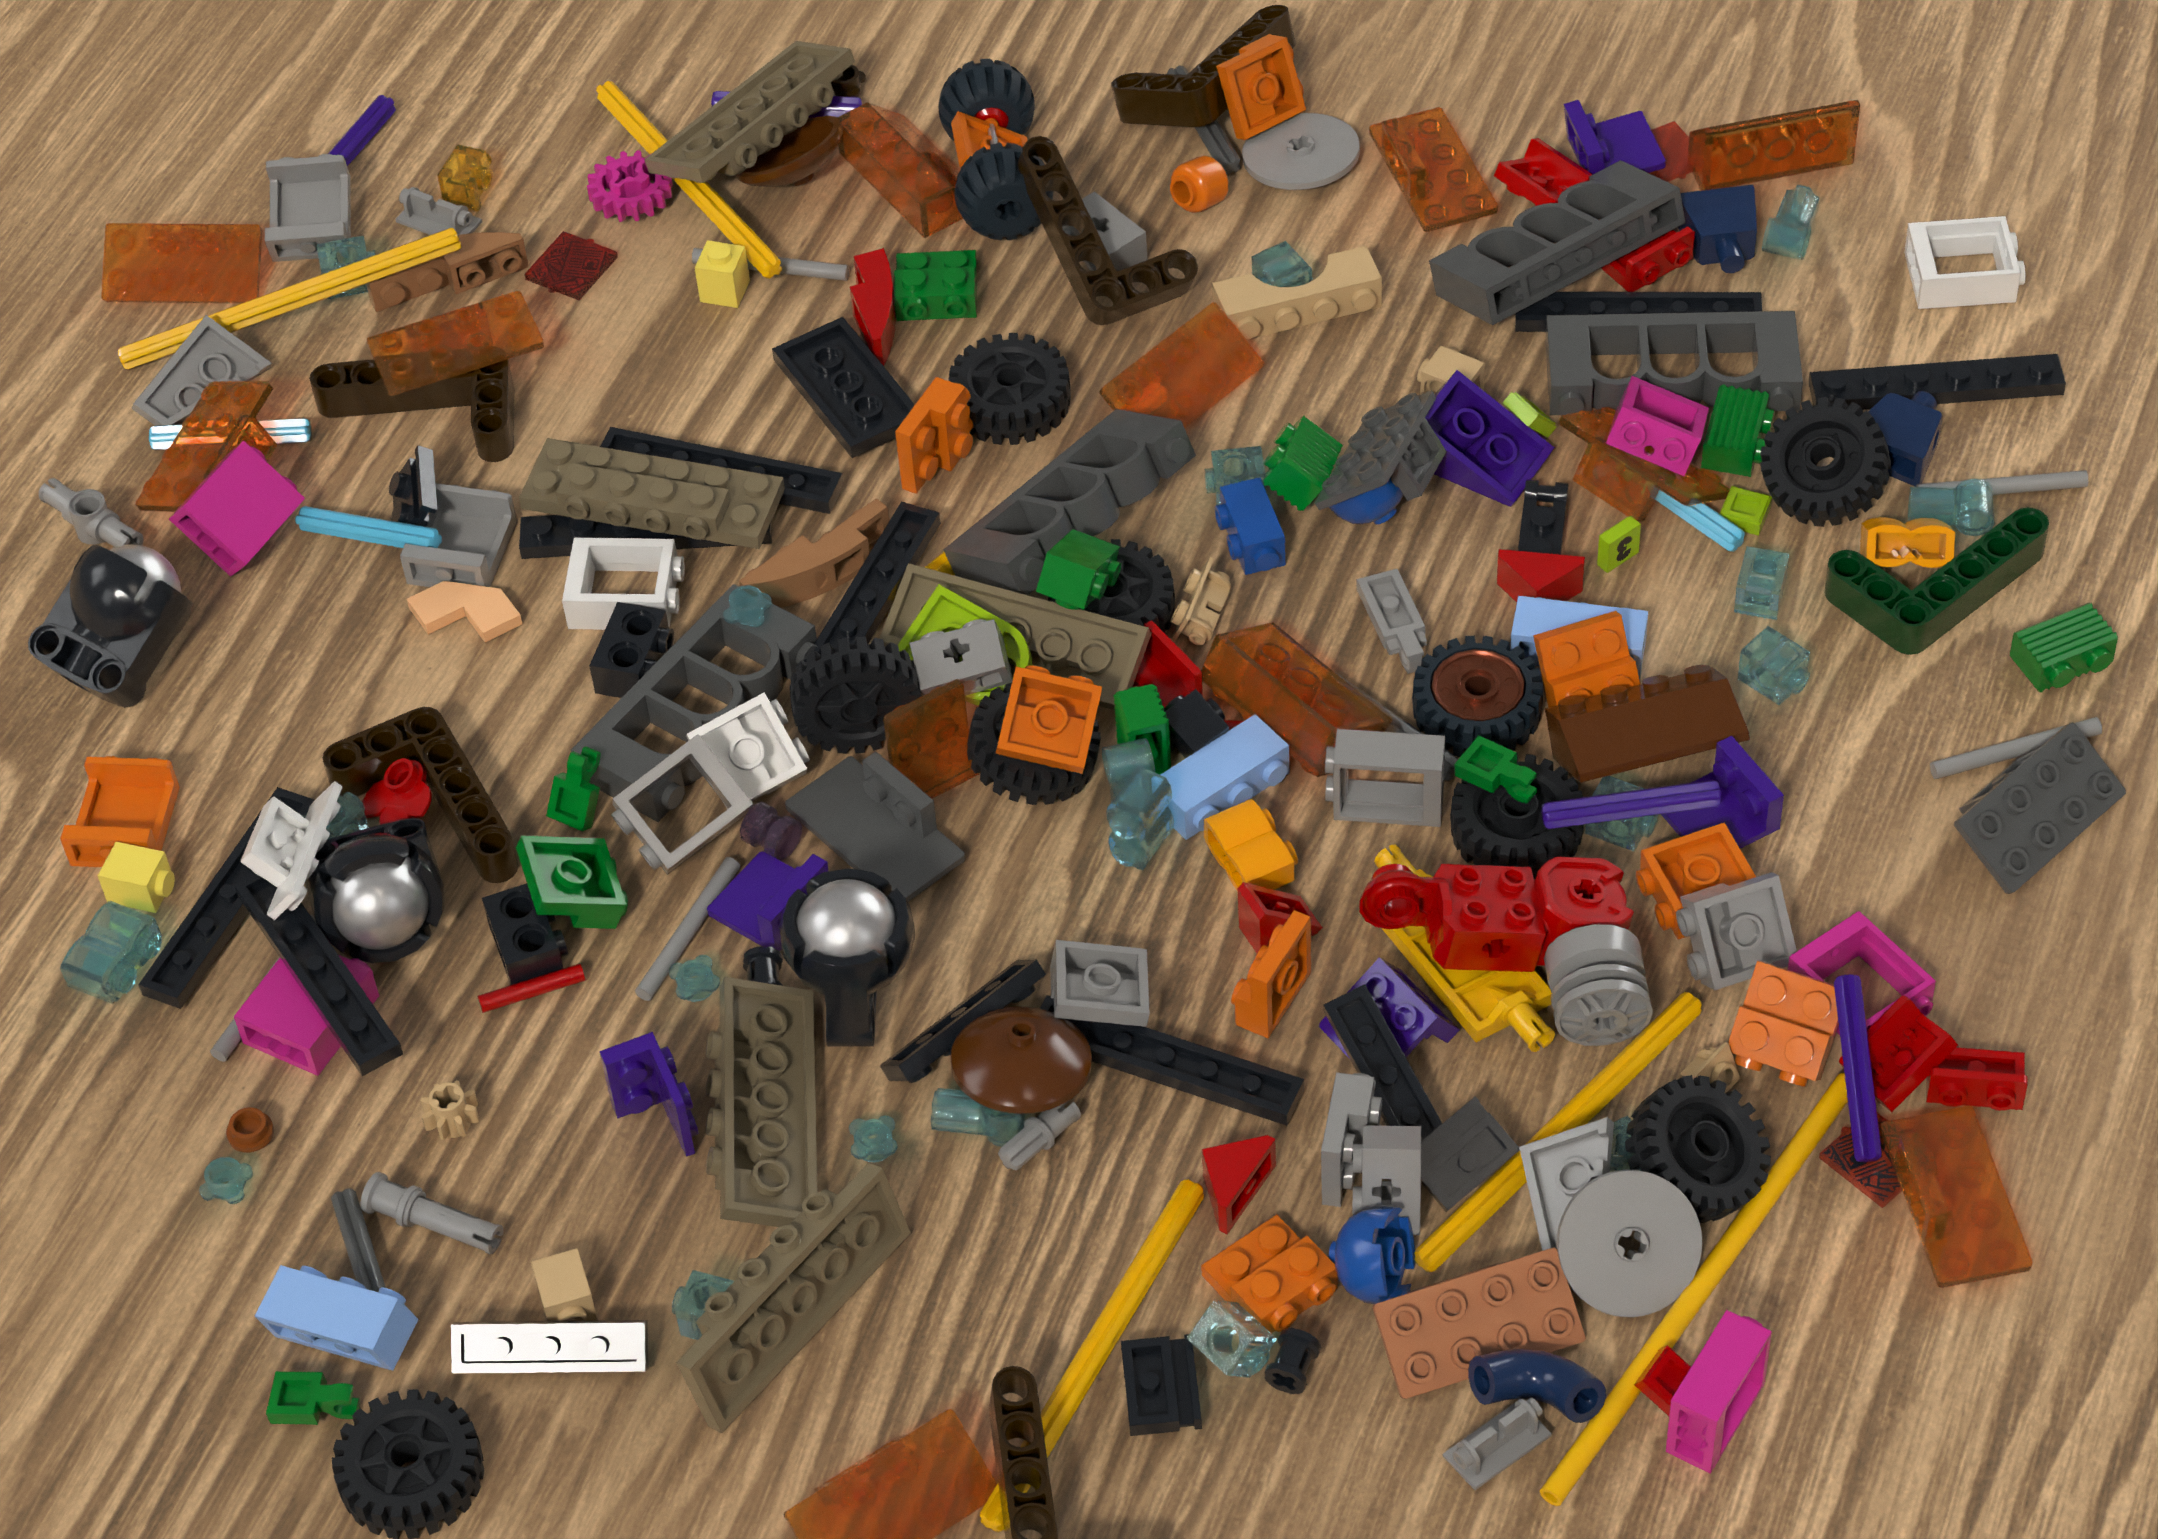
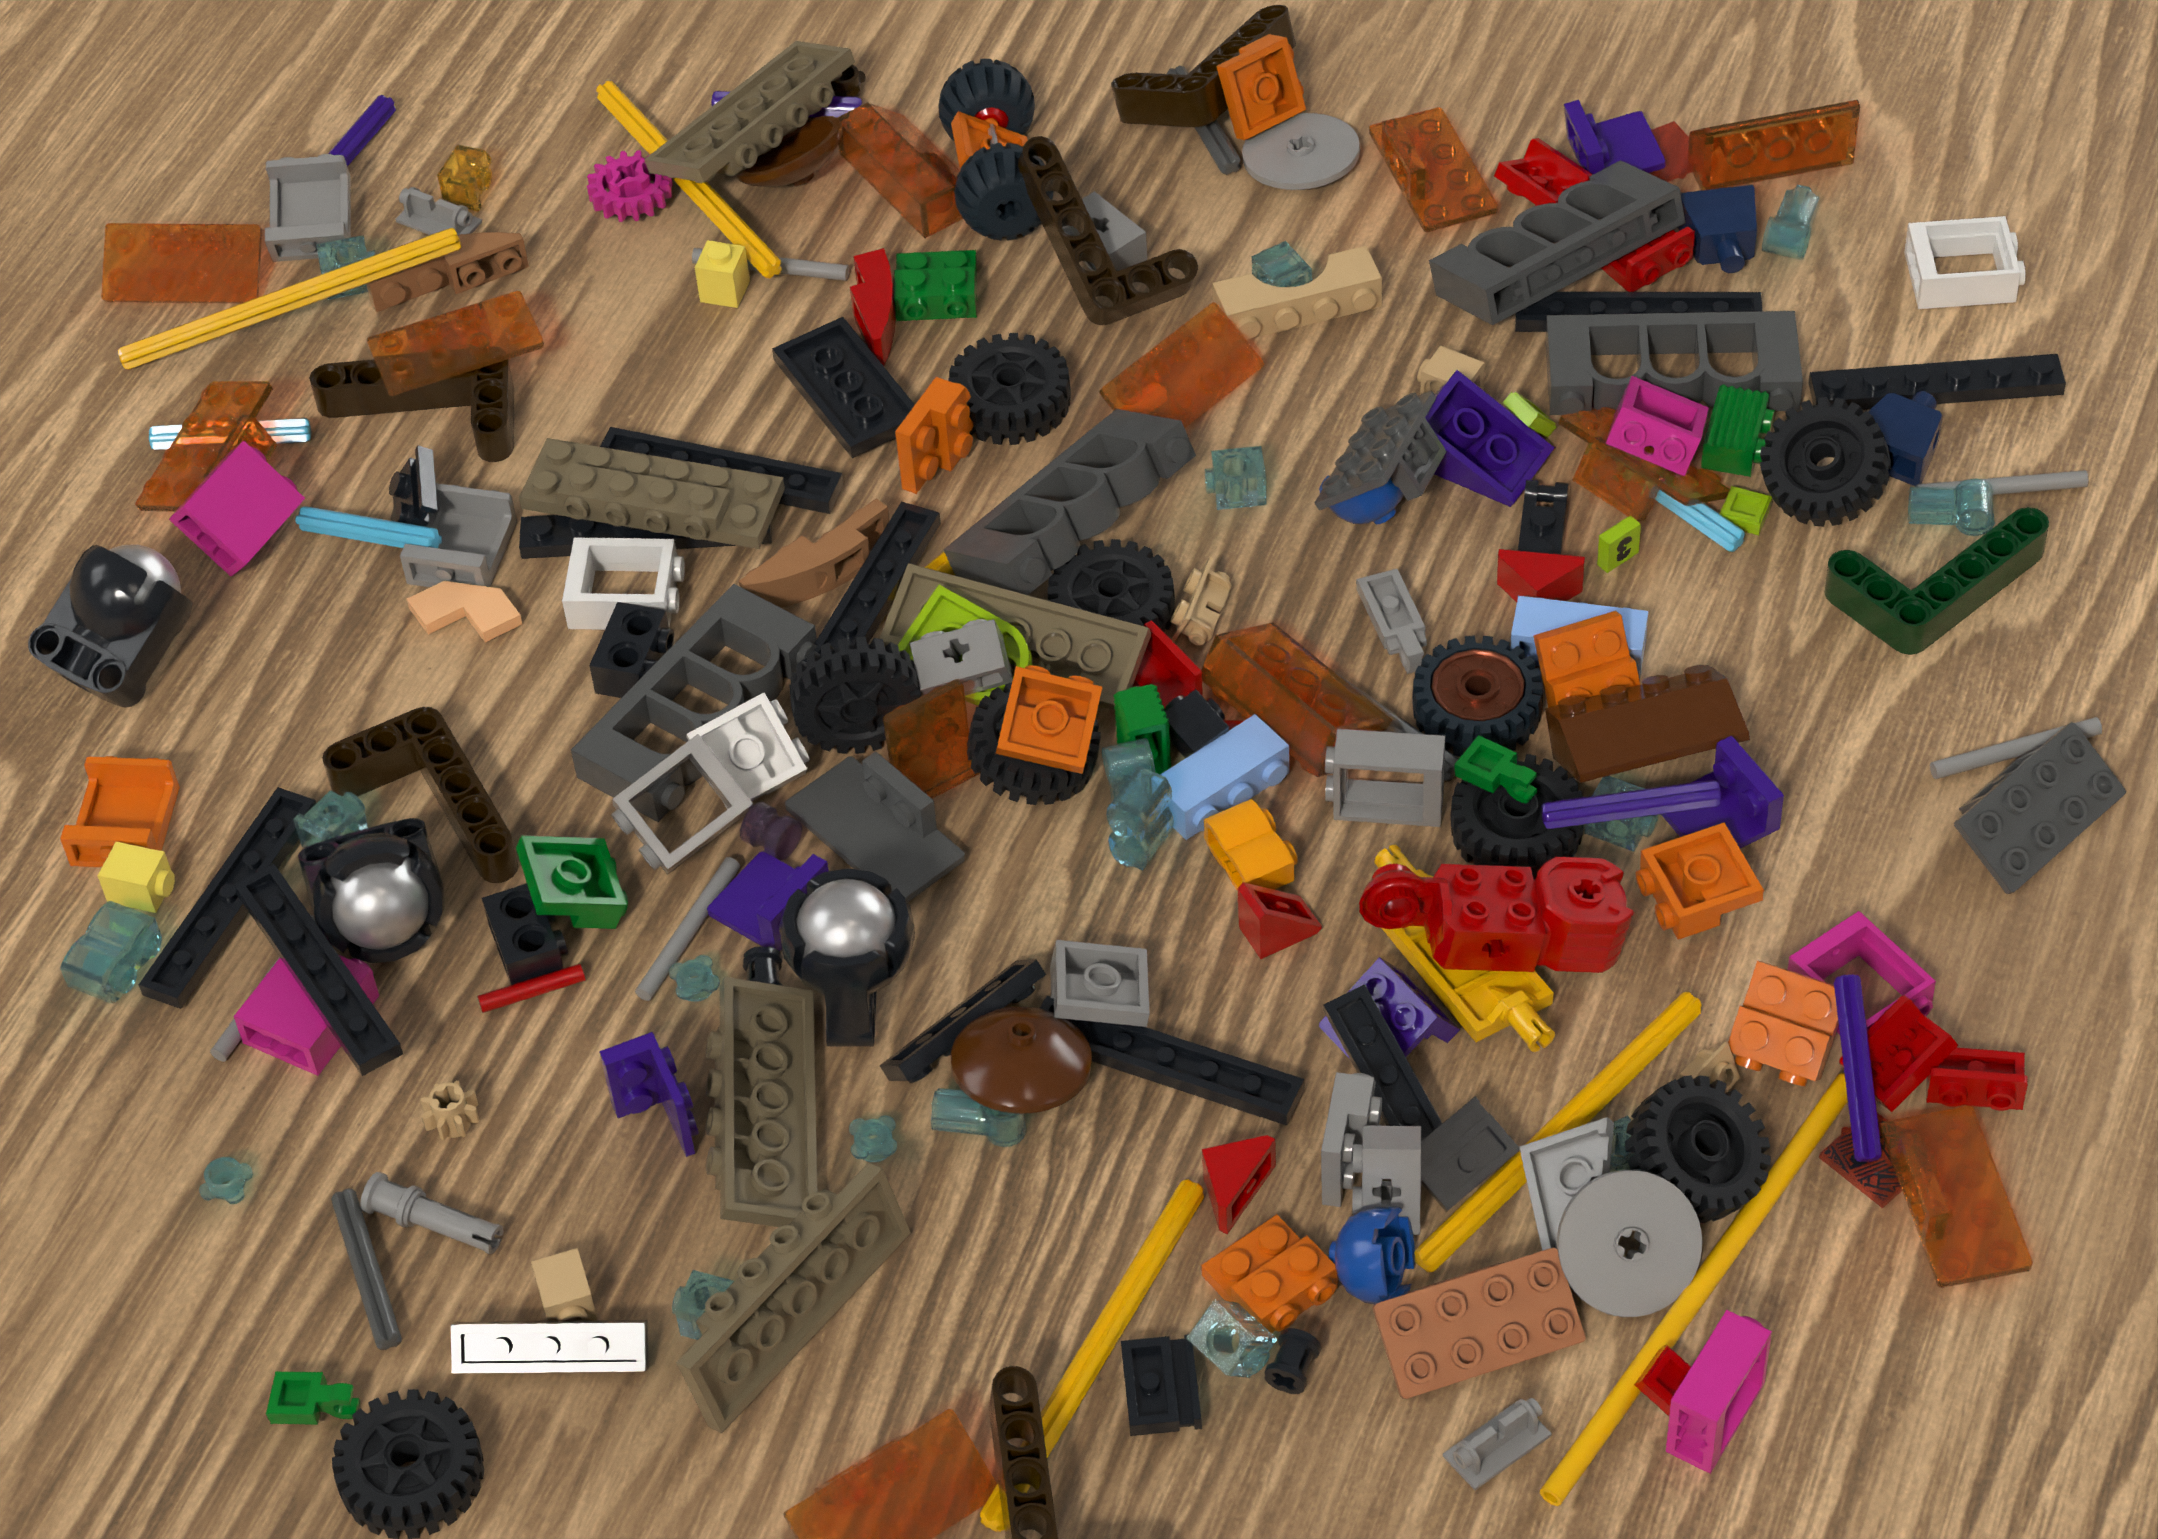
light grey pin [39,478,144,547] -> none
light grey wing [132,315,272,426] -> none
dark orange plate [226,1107,274,1153] -> none
white bracket [240,781,342,920] -> none
light blue brick [255,1265,419,1371] -> none
red plate [357,758,432,825] -> none
clear red piece [524,231,618,301] -> none
green plate [546,746,601,832] -> none
clear light blue plate [723,585,772,627] -> none
light grey axle [998,1101,1081,1170] -> none
green brick [1036,529,1121,610] -> none
orange head [1170,156,1228,213] -> none
blue brick [1214,477,1286,575] -> none
orange plate [1231,910,1311,1039] -> none
green brick [1263,416,1343,511] -> none
dark blue cylinder [1468,1349,1606,1423] -> none
light grey wheel [1544,924,1653,1046] -> none
light grey plate [1676,872,1797,990] -> none
clear light blue brick [1734,546,1790,620] -> none
clear light blue brick [1738,626,1810,705] -> none
light orange brick [1860,517,1955,568] -> none
green brick [2009,603,2118,693] -> none

